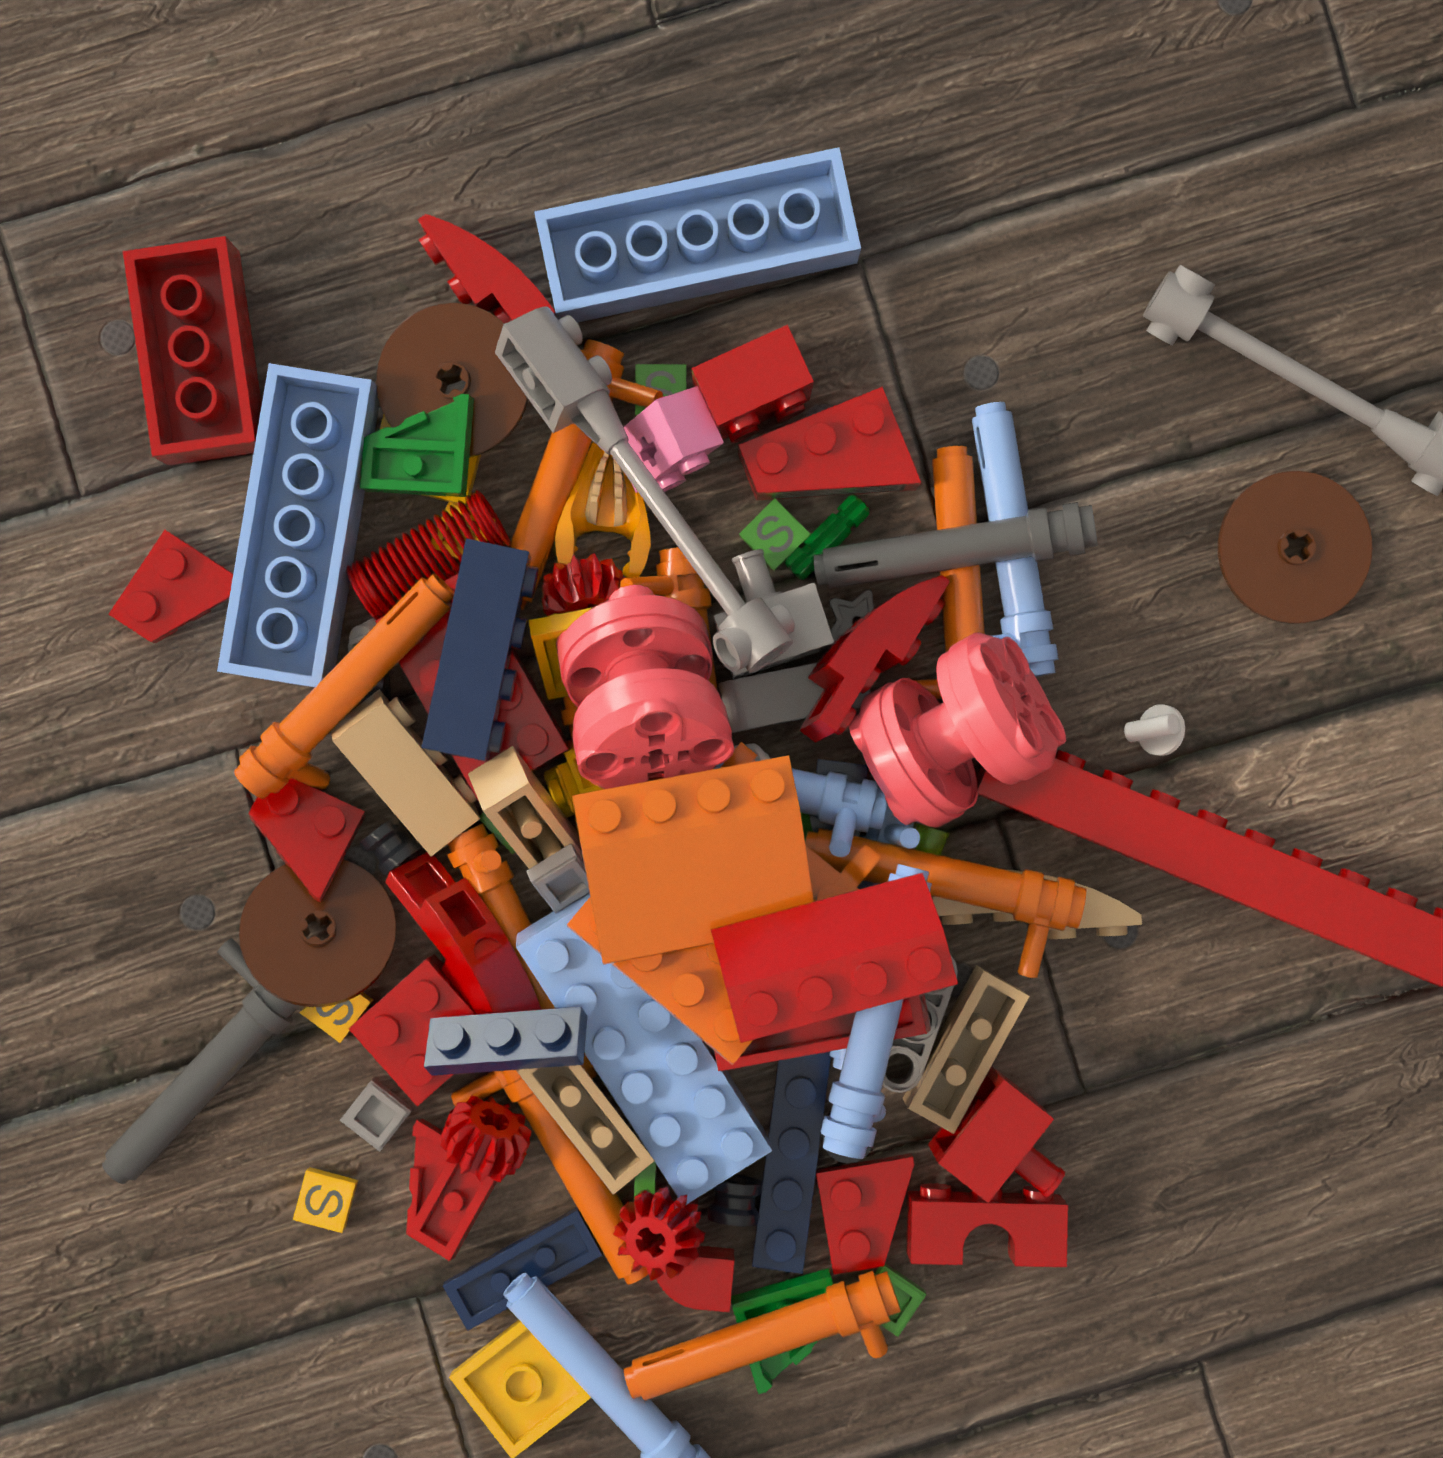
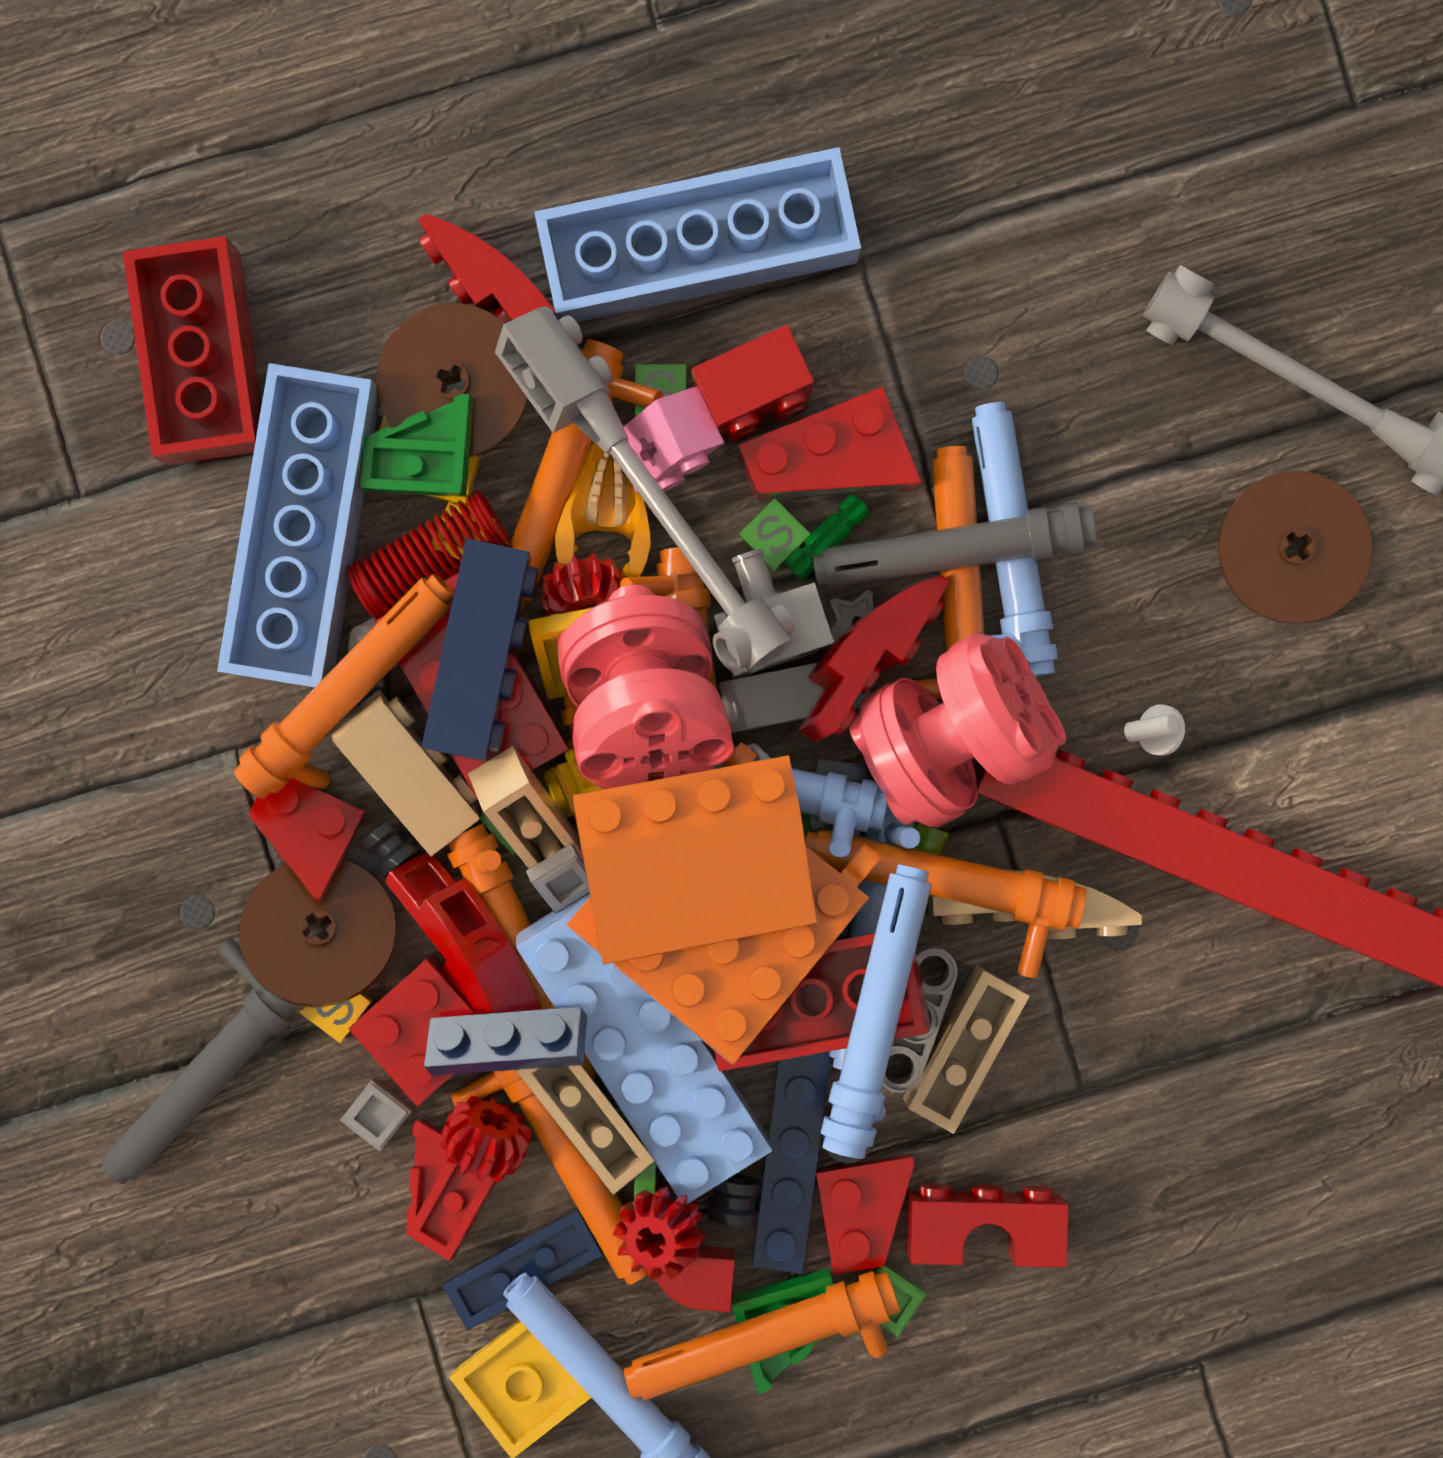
red wing [108,529,233,643] -> none
yellow tile [293,1167,358,1233] -> none
red slope [711,872,958,1043] -> none
red brick [928,1066,1066,1203] -> none

